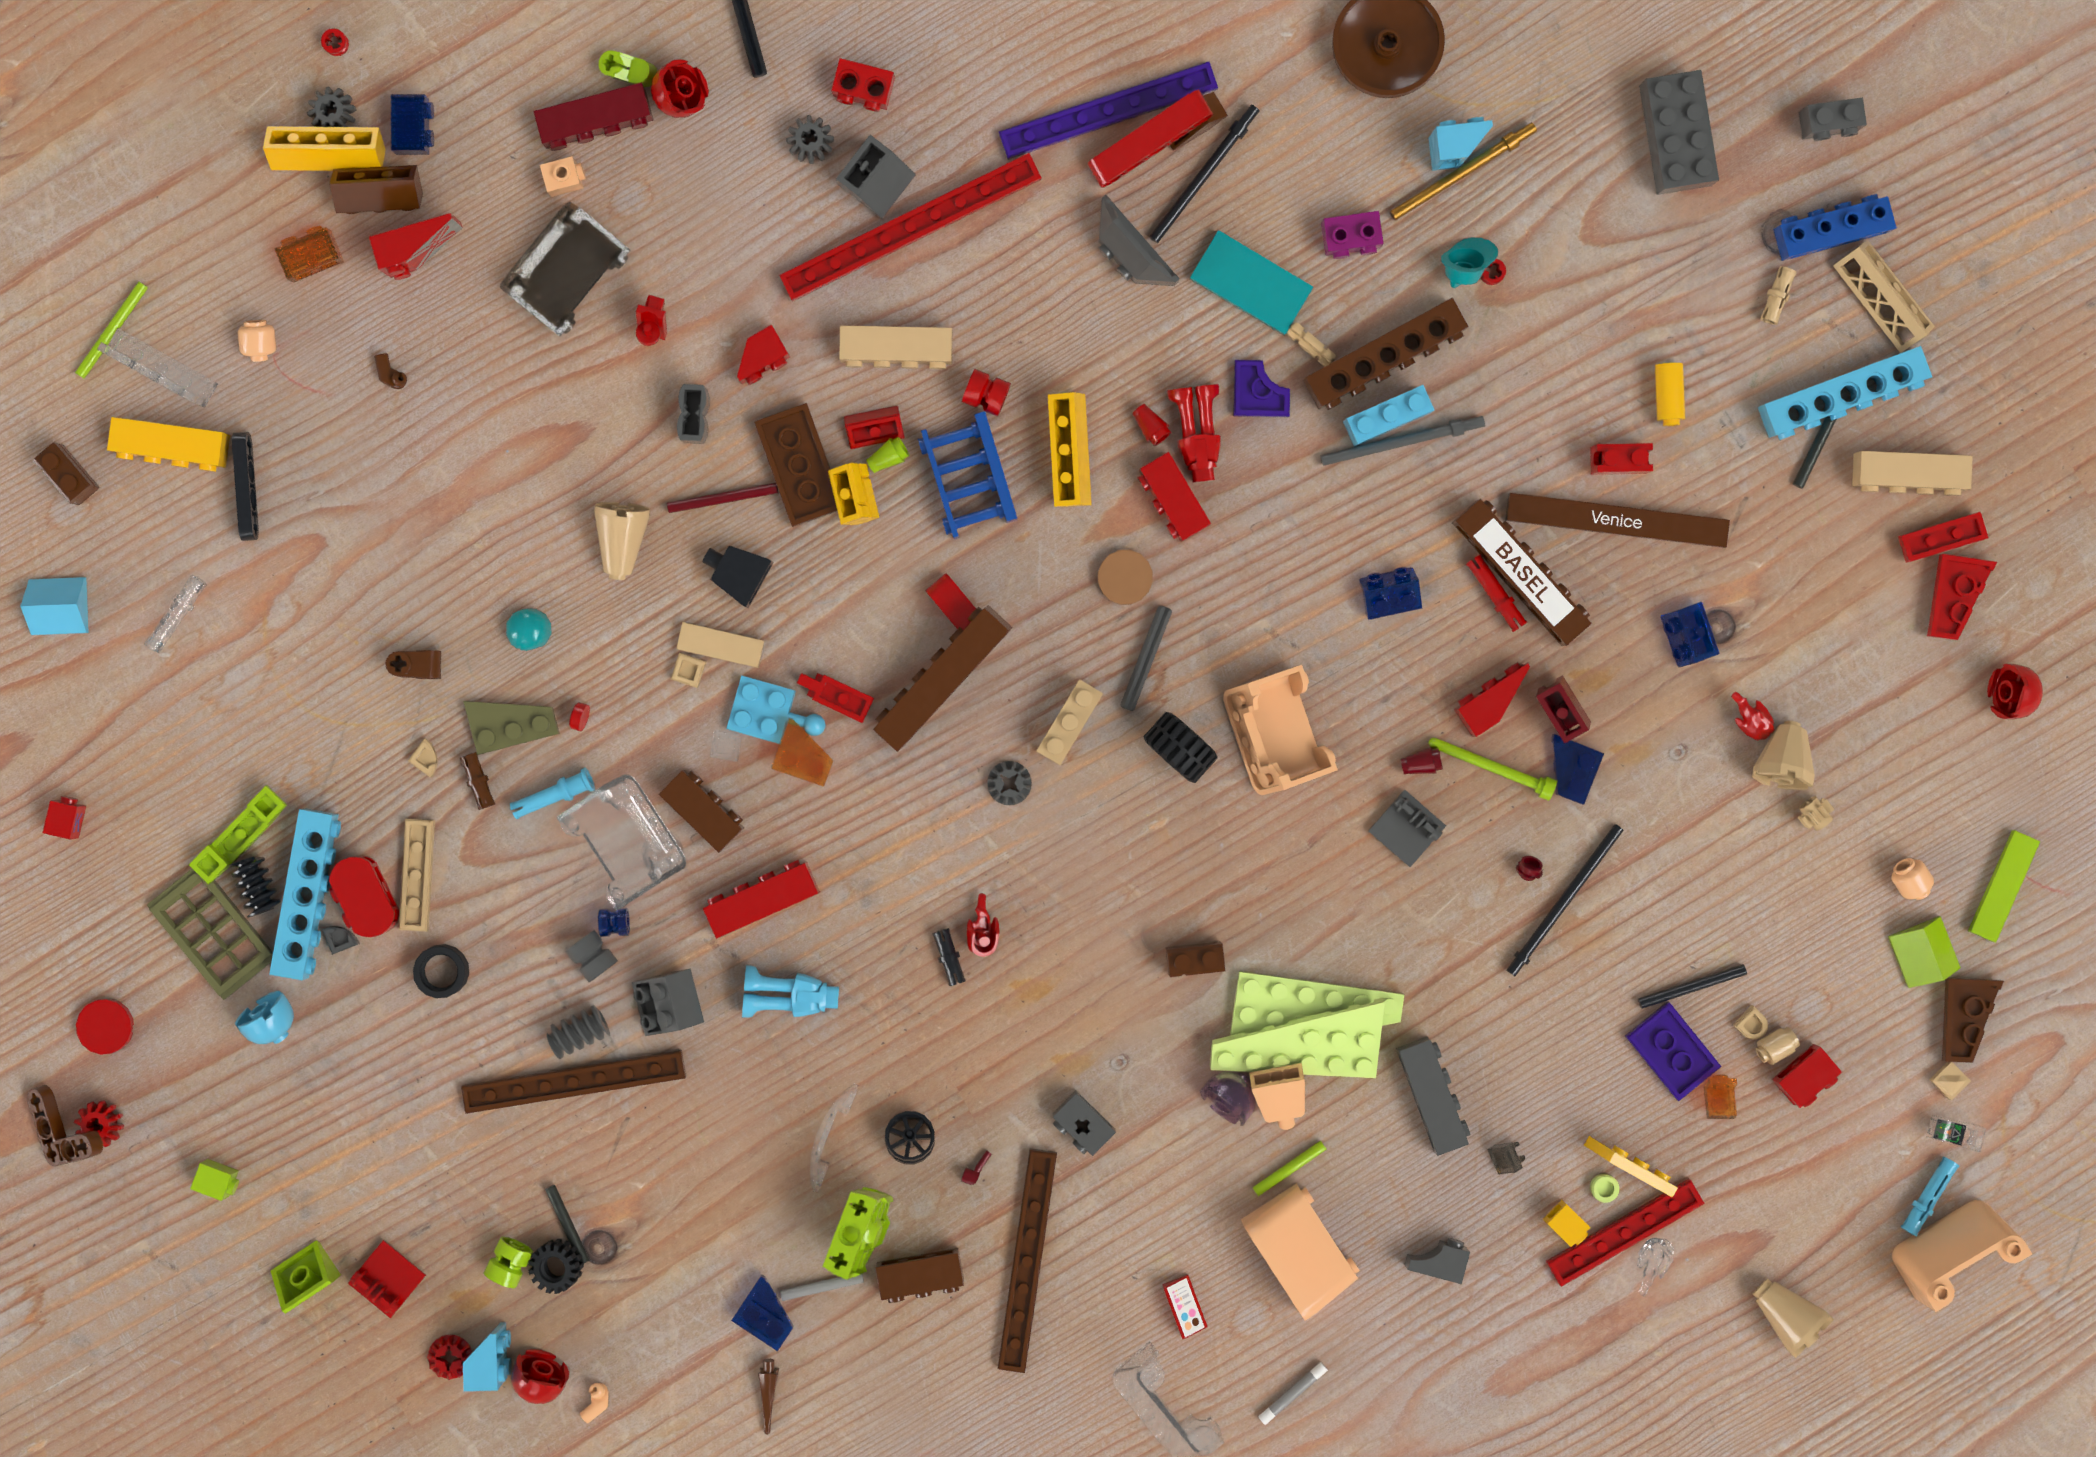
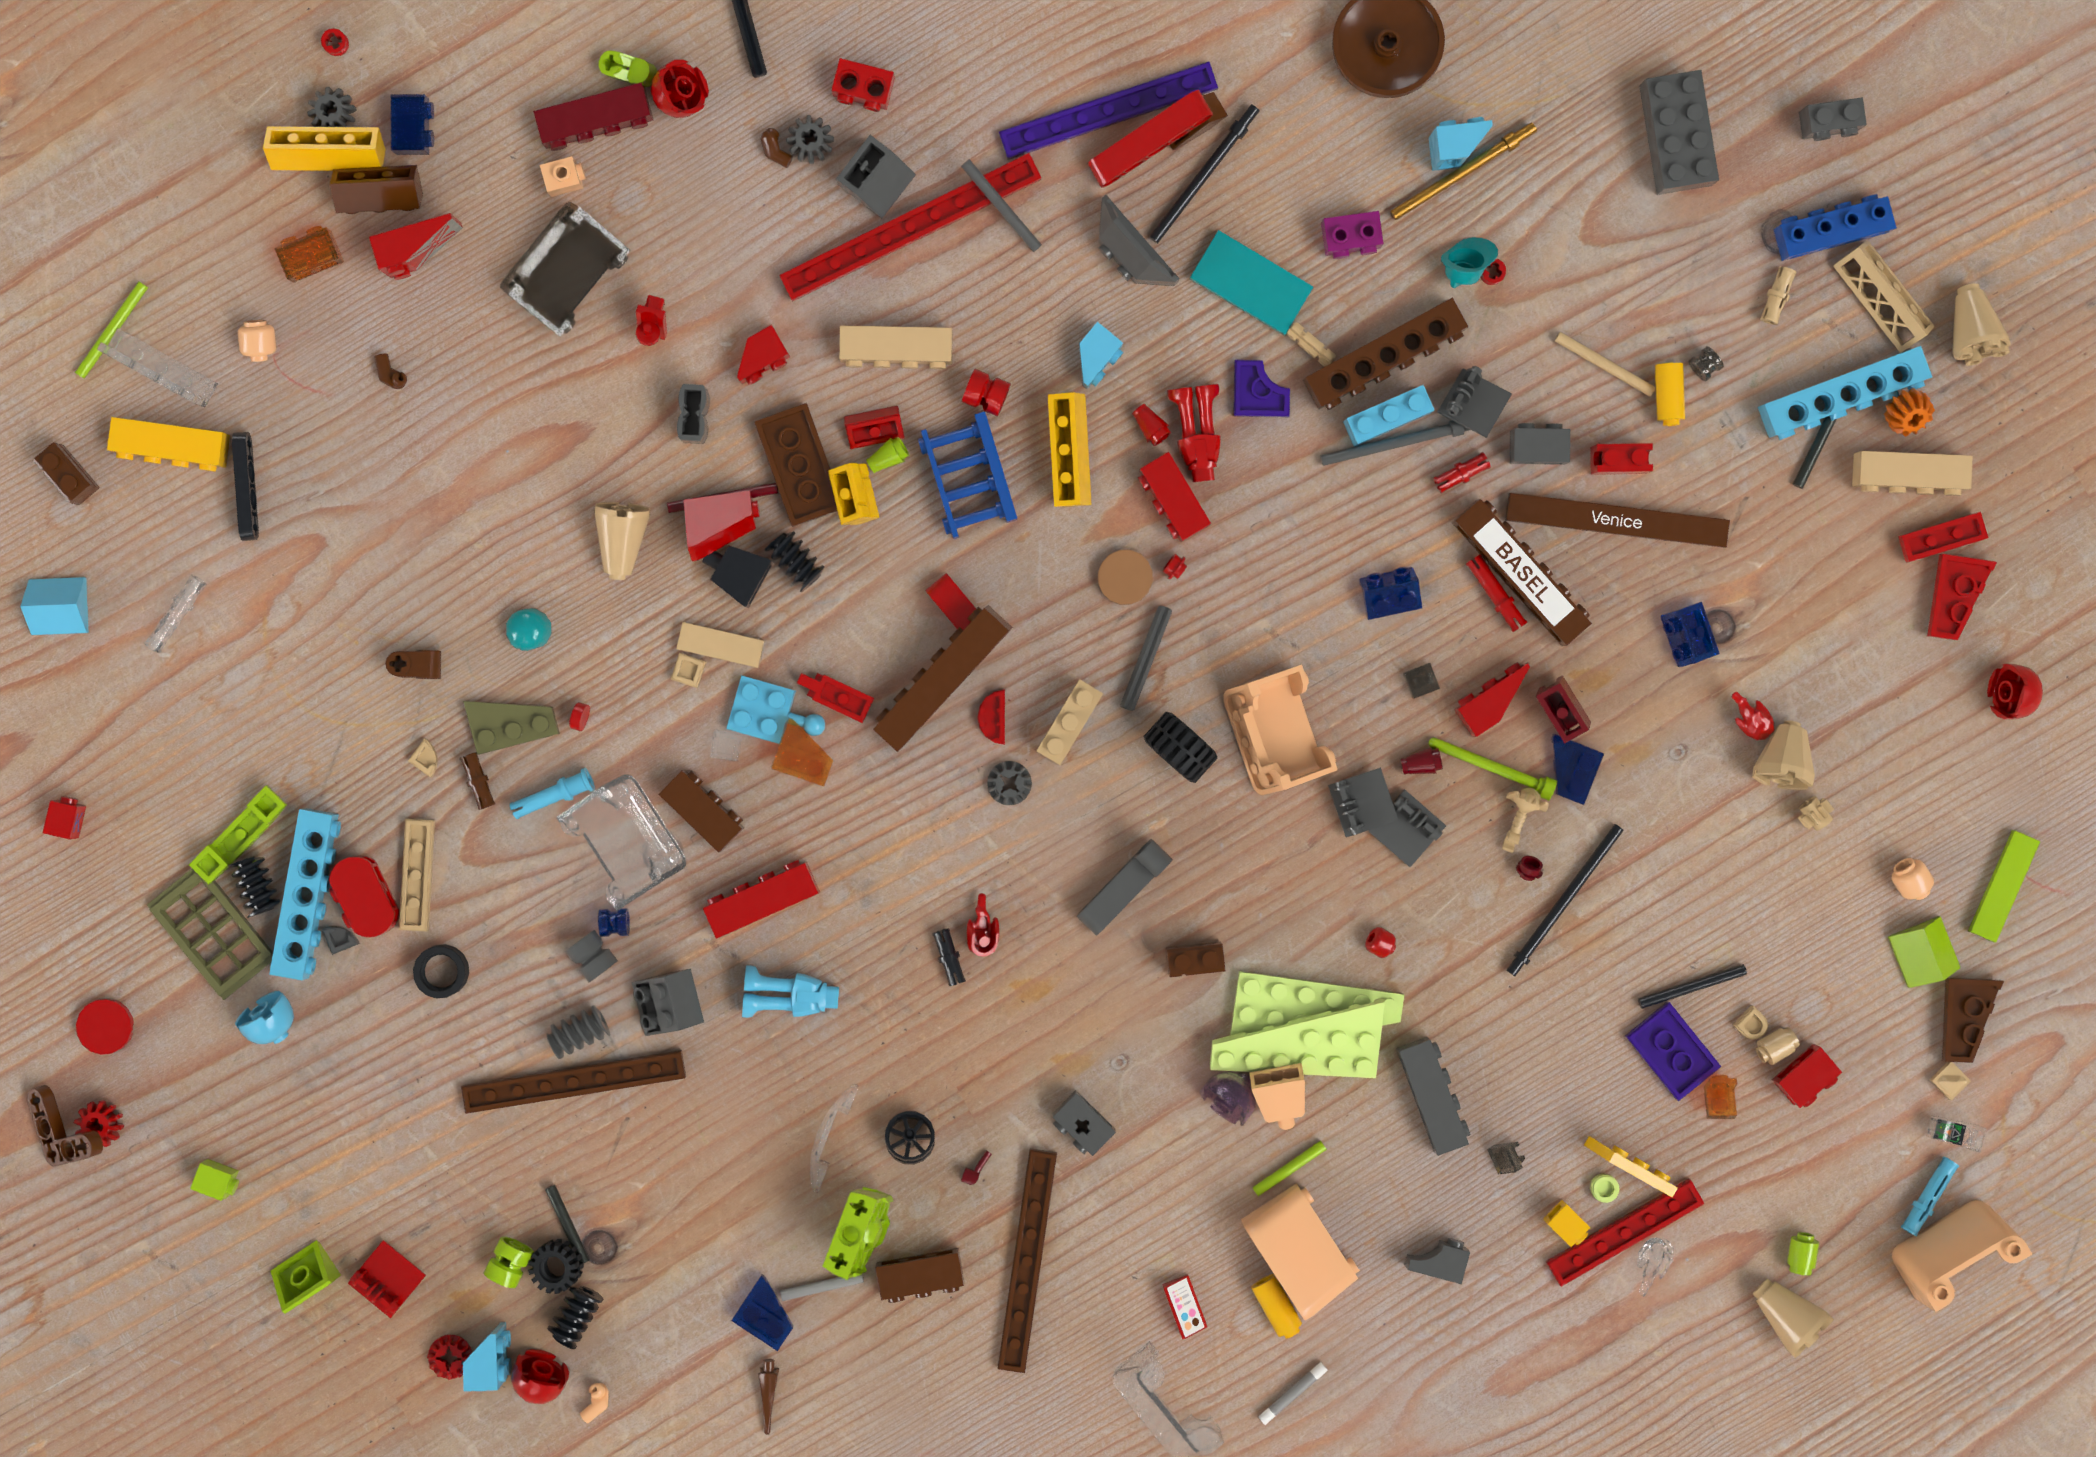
none -> black piece [547,1286,604,1349]
none -> slope [683,490,760,561]
none -> reddish brown arm [761,128,793,168]
none -> black piece [765,531,825,592]
none -> dark grey bar [961,159,1042,252]
none -> red tile [977,689,1005,745]
none -> dark grey beam [1076,839,1173,936]
none -> medium azure slope [1079,322,1124,389]
none -> red plate [1162,554,1187,580]
none -> yellow brick [1251,1274,1302,1339]
none -> dark grey hinge [1328,768,1399,838]
none -> red piece [1365,927,1396,958]
none -> clear smoke tile [1403,663,1440,699]
none -> red pin [1433,452,1491,493]
none -> dark grey hinge [1437,366,1512,438]
none -> tan piece [1502,788,1549,853]
none -> dark grey brick [1510,423,1571,465]
none -> tan bar [1555,332,1656,397]
none -> clear smoke wheel [1688,346,1724,382]
none -> lime brick [1787,1232,1819,1275]
none -> orange gear [1884,388,1935,437]
none -> tan cone [1952,284,2011,366]

